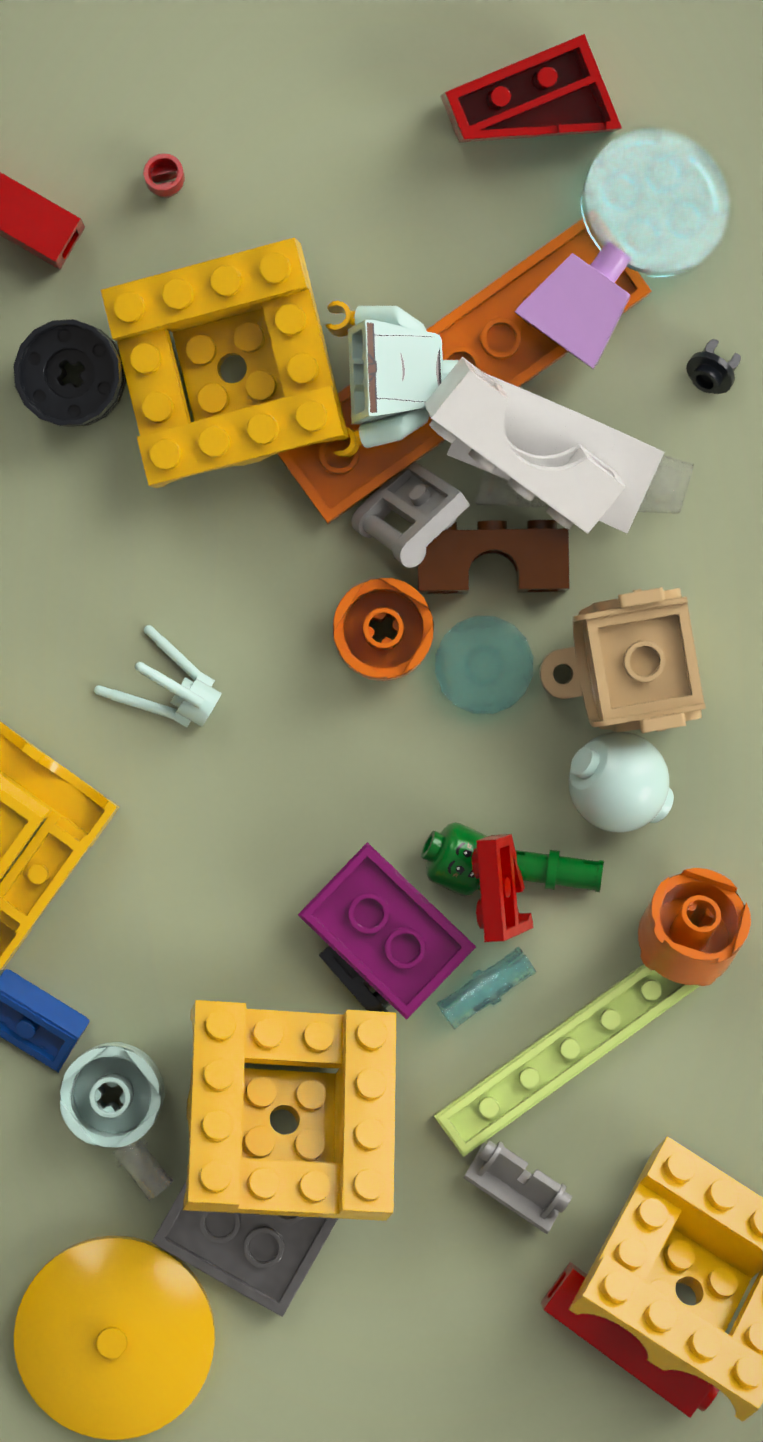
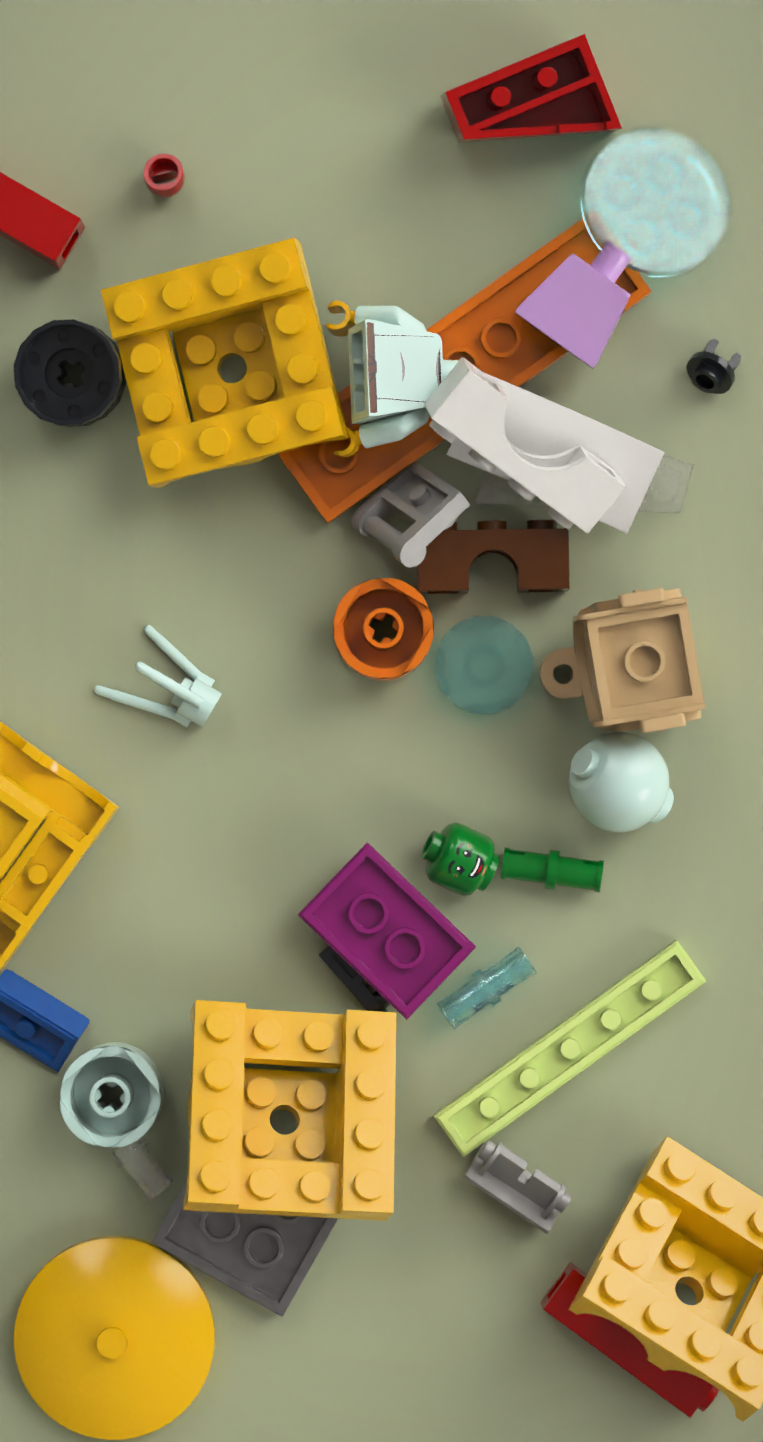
red wing [472,834,534,942] -> none
orange brick [638,868,751,986] -> none

